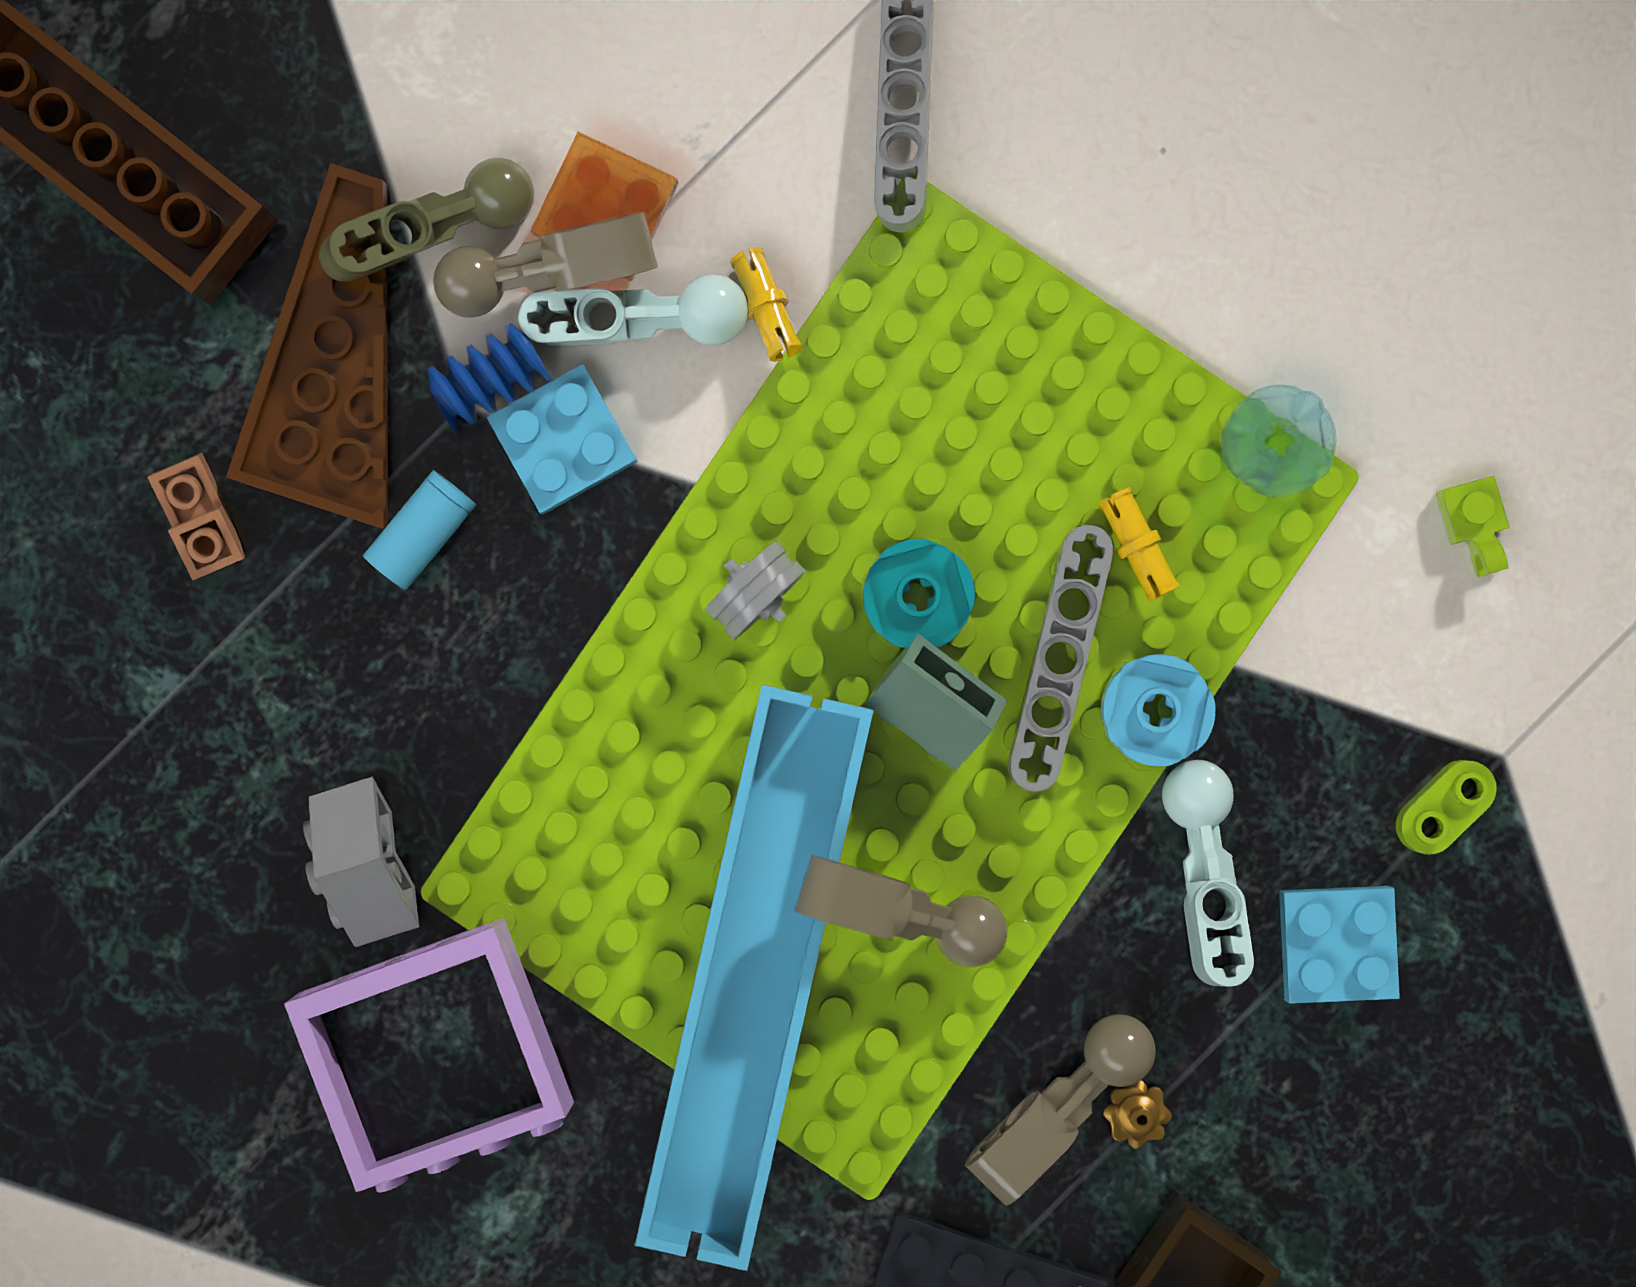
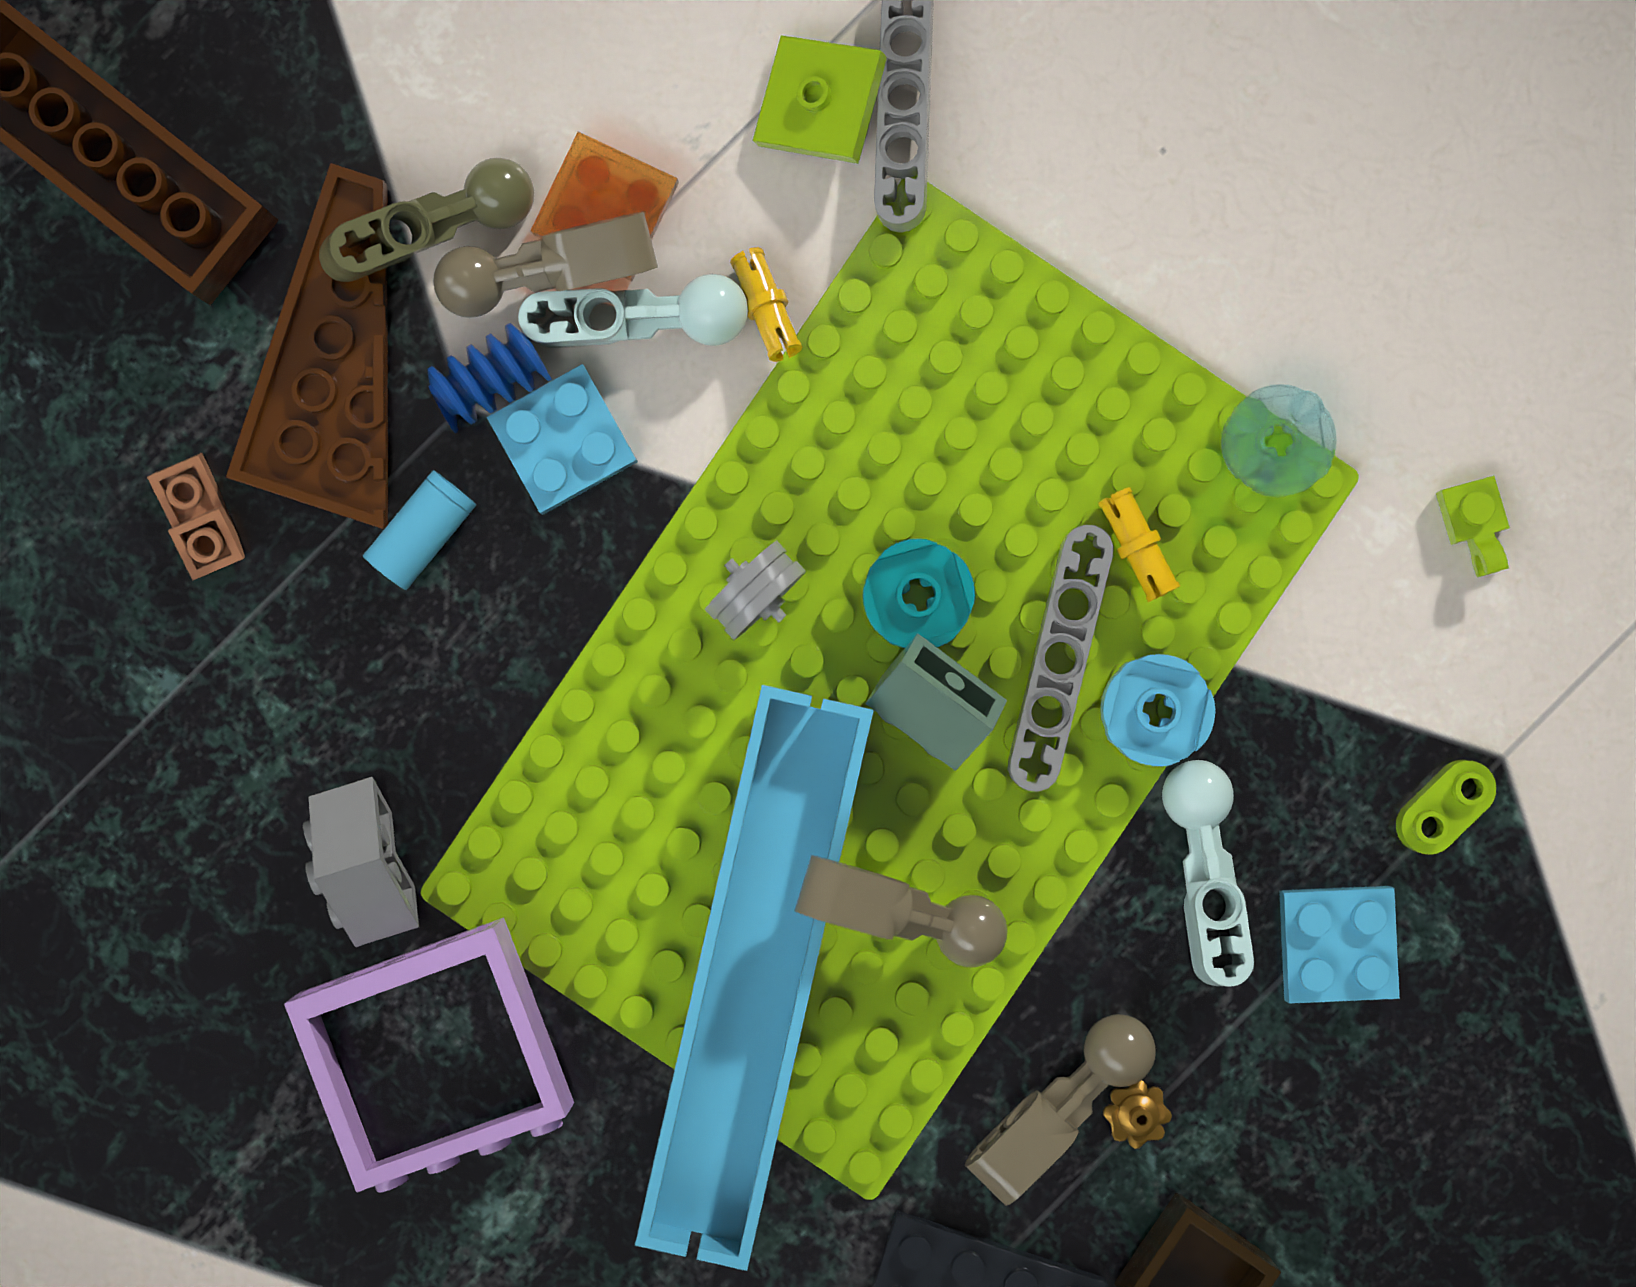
none -> lime plate [752,35,887,164]

